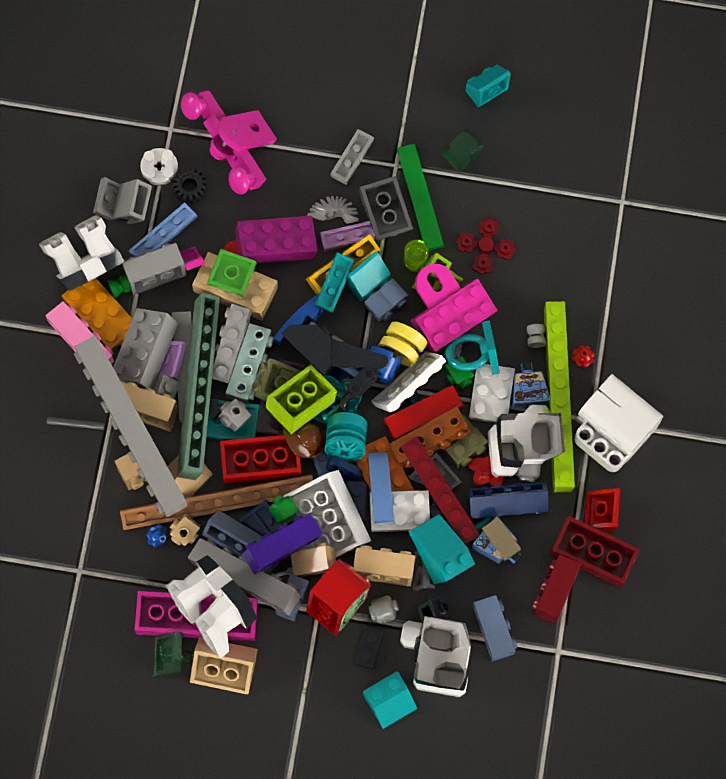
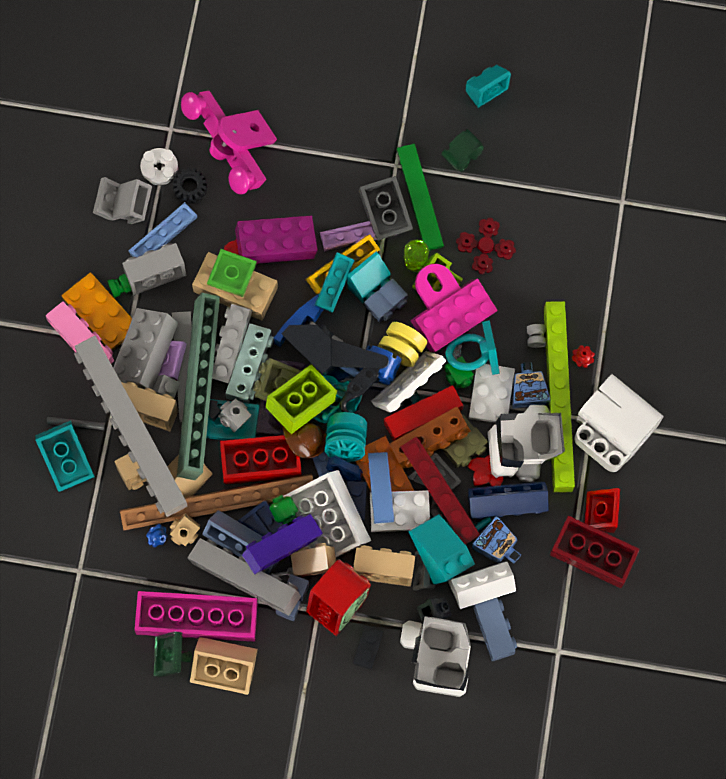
white piece [39,215,125,291] -> none
white piece [166,555,257,658] -> none
dark pink tile [180,247,205,271] -> none
light grey hair [307,196,359,224] -> none
light grey plate [330,129,374,185] -> none
teal slope [363,671,417,729] -> none
light grey head [369,595,399,624] -> none
dark tan tile [482,518,521,561] -> none
dark red brick [532,554,581,625] -> none
none -> teal slope [35,420,95,492]
none -> white slope [448,562,516,609]

